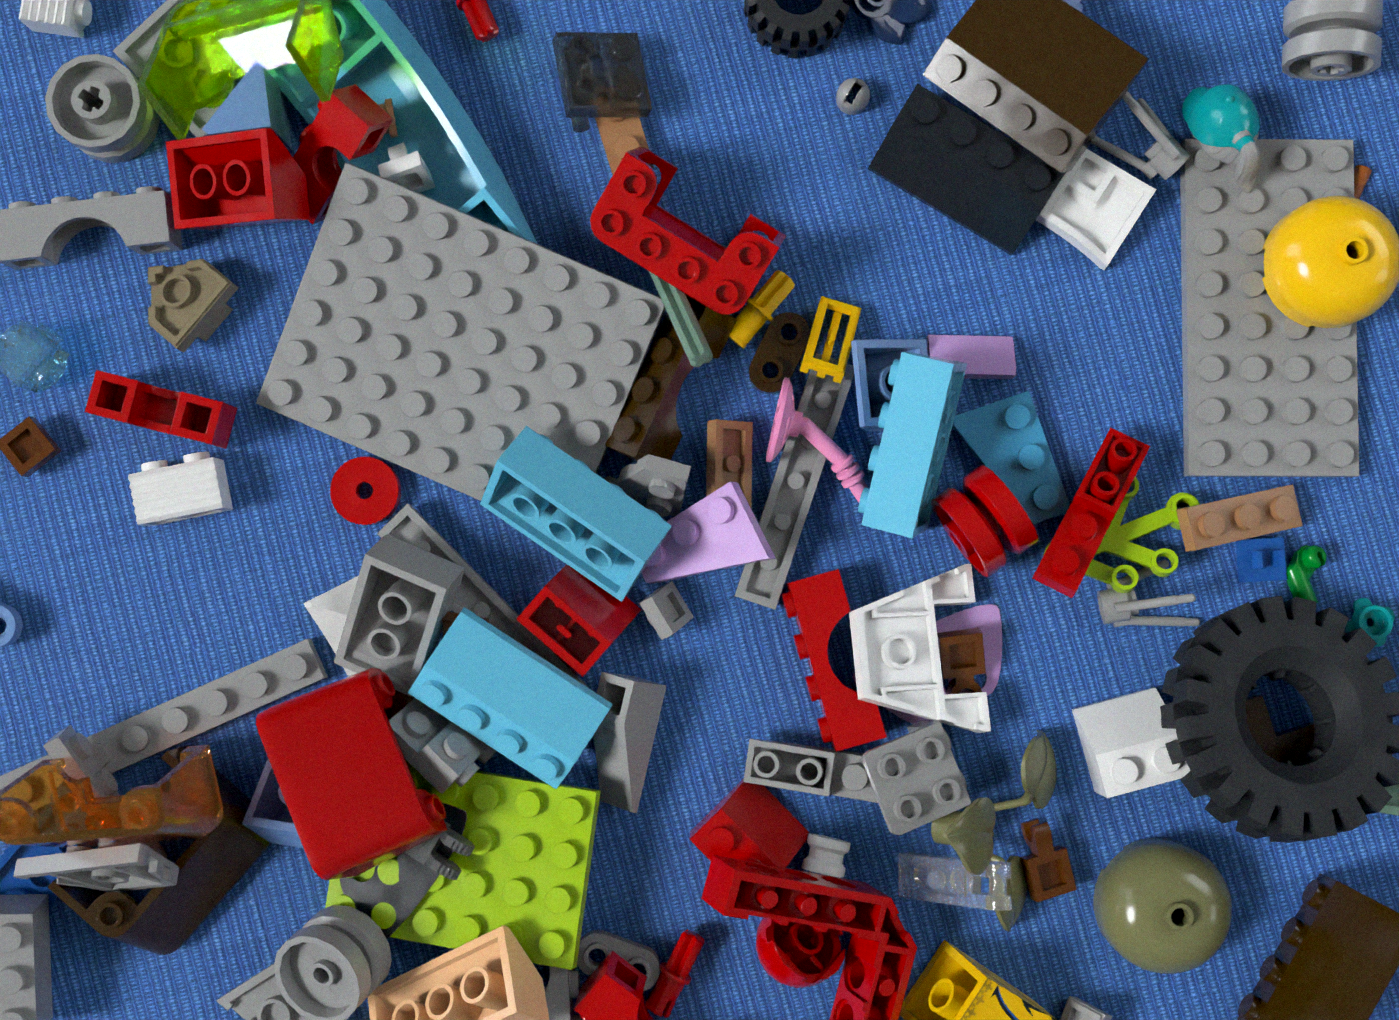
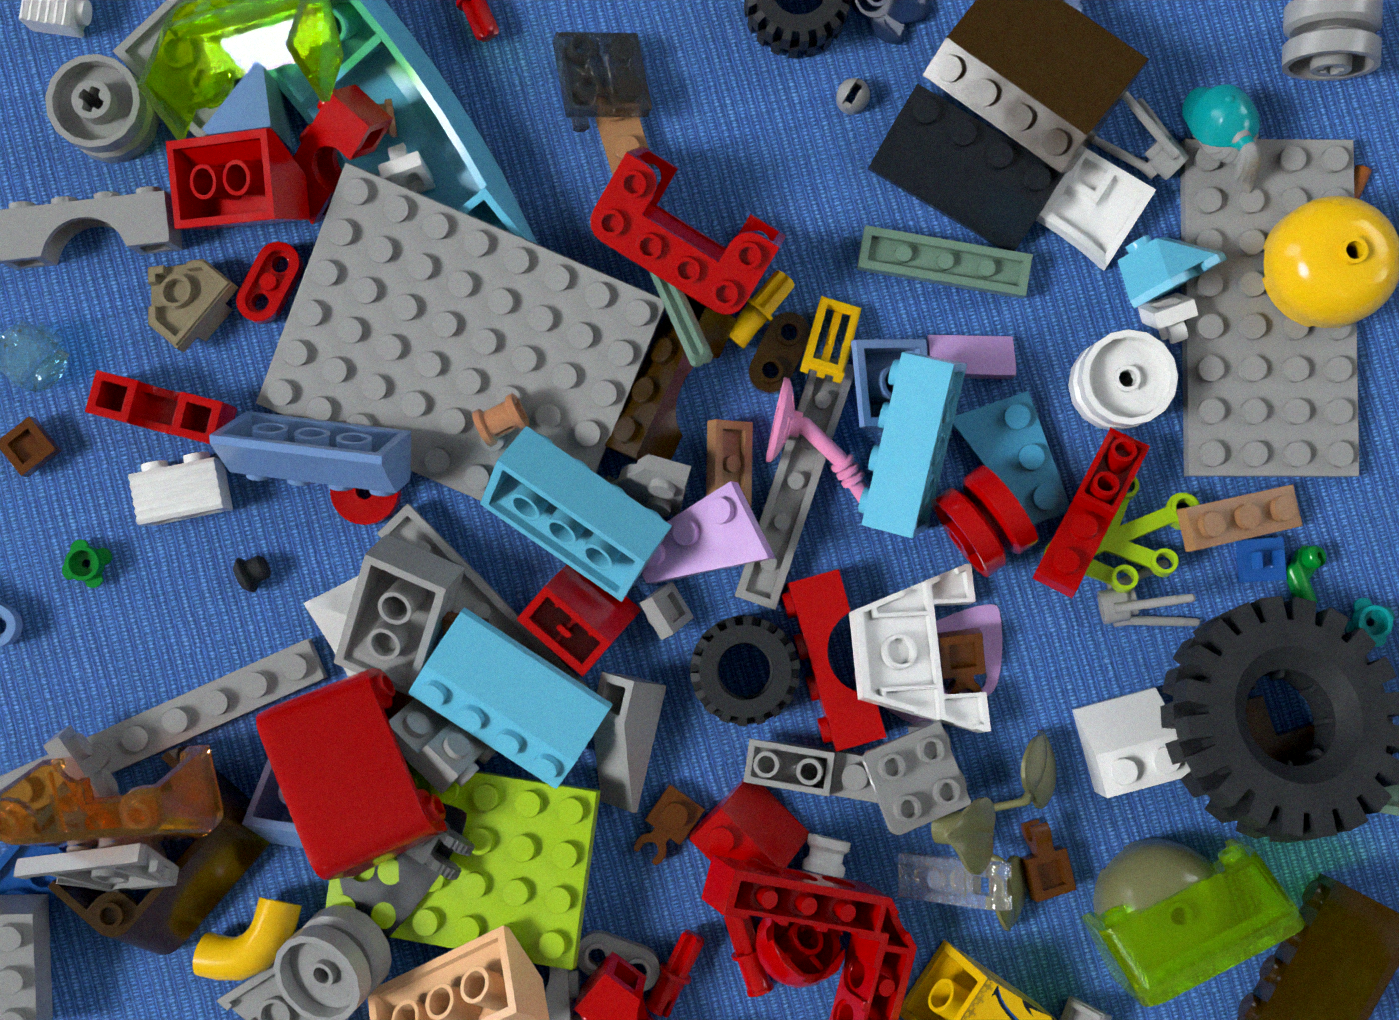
none -> green plate [62,539,112,588]
none -> yellow cylinder [192,897,302,981]
none -> medium blue slope [209,411,411,496]
none -> black piece [233,555,271,593]
none -> red plate [236,241,303,324]
none -> nougat bush [472,393,530,447]
none -> reddish brown plate [634,783,705,865]
none -> black tyre [690,615,800,726]
none -> red axle [724,915,774,997]
none -> sand green plate [856,225,1033,299]
none -> white wheel [1068,329,1178,431]
none -> clear neon green windscreen [1081,838,1305,1007]
none -> medium azure slope [1118,235,1228,308]
none -> white tile [1138,293,1198,344]

